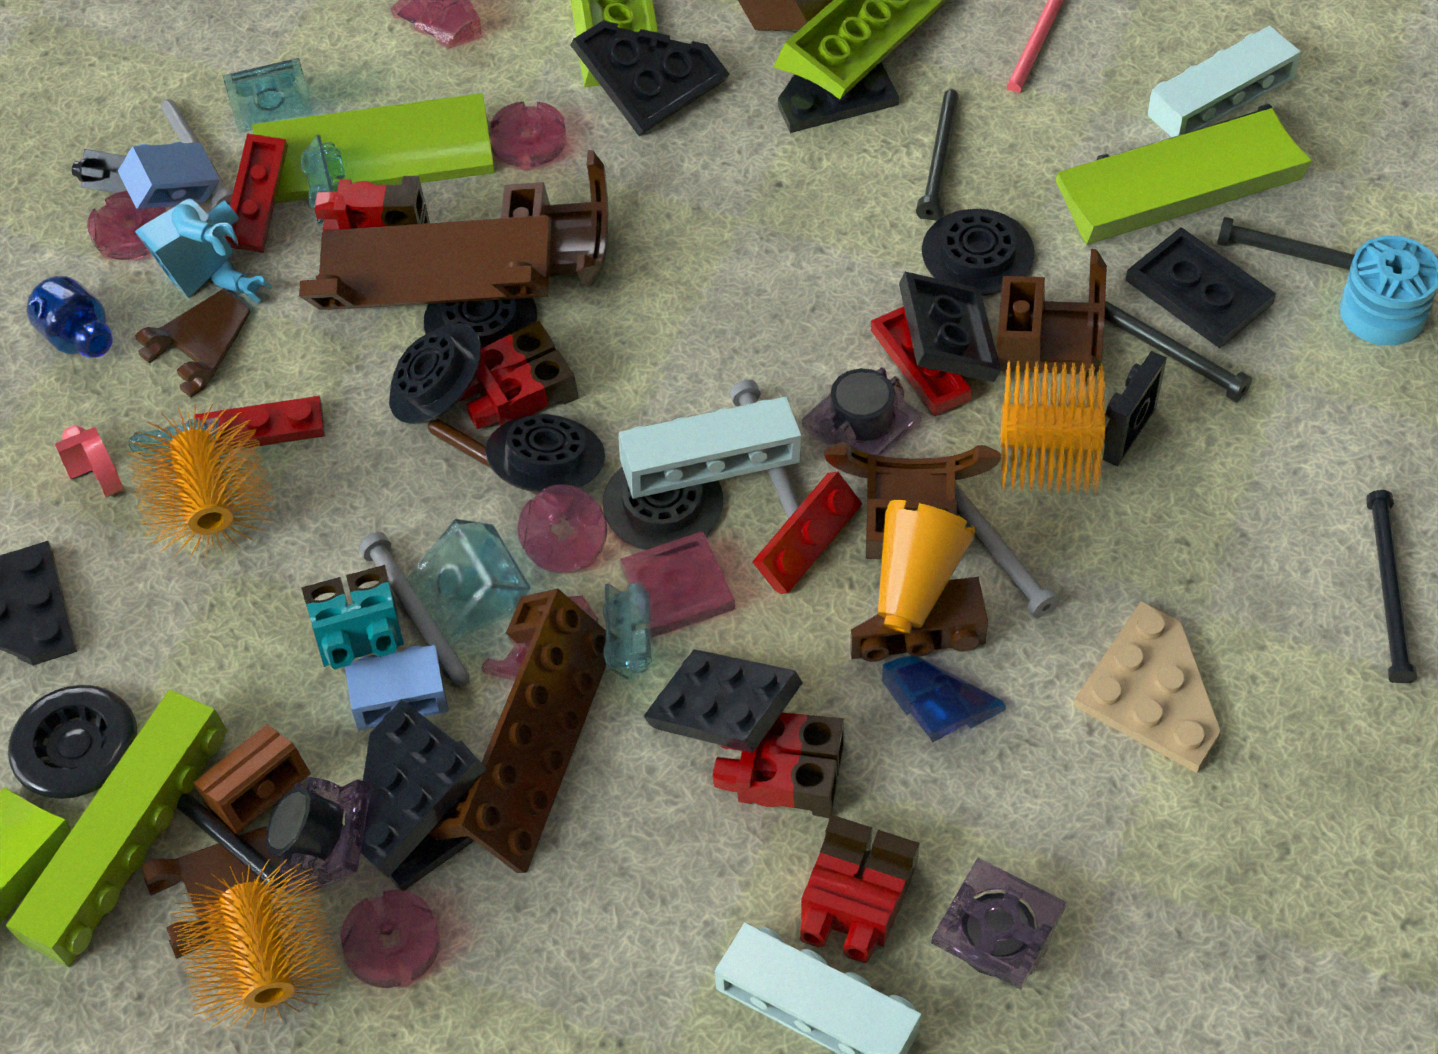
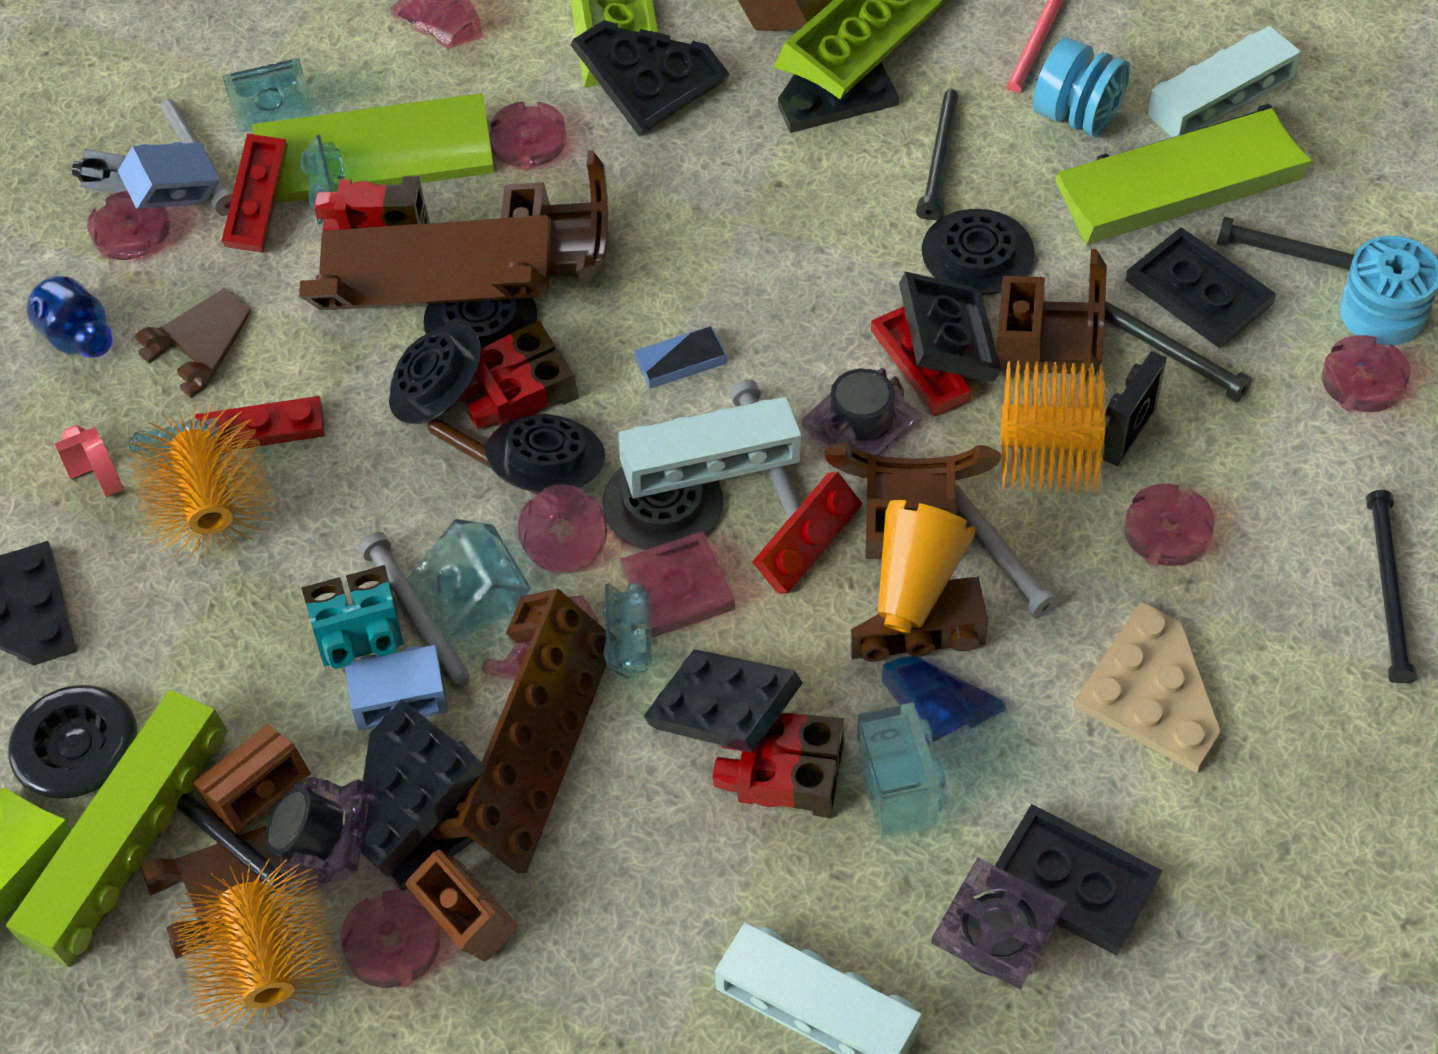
medium azure torso [135,199,272,303] -> none
red hips [800,814,920,963] -> none
none -> dark orange brick [405,849,518,962]
none -> tile [634,326,727,389]
none -> clear light blue brick [856,702,946,840]
none -> black plate [986,804,1162,956]
none -> medium azure wheel [1032,37,1130,138]
none -> clear pink plate [1124,484,1215,566]
none -> clear pink plate [1321,335,1411,412]

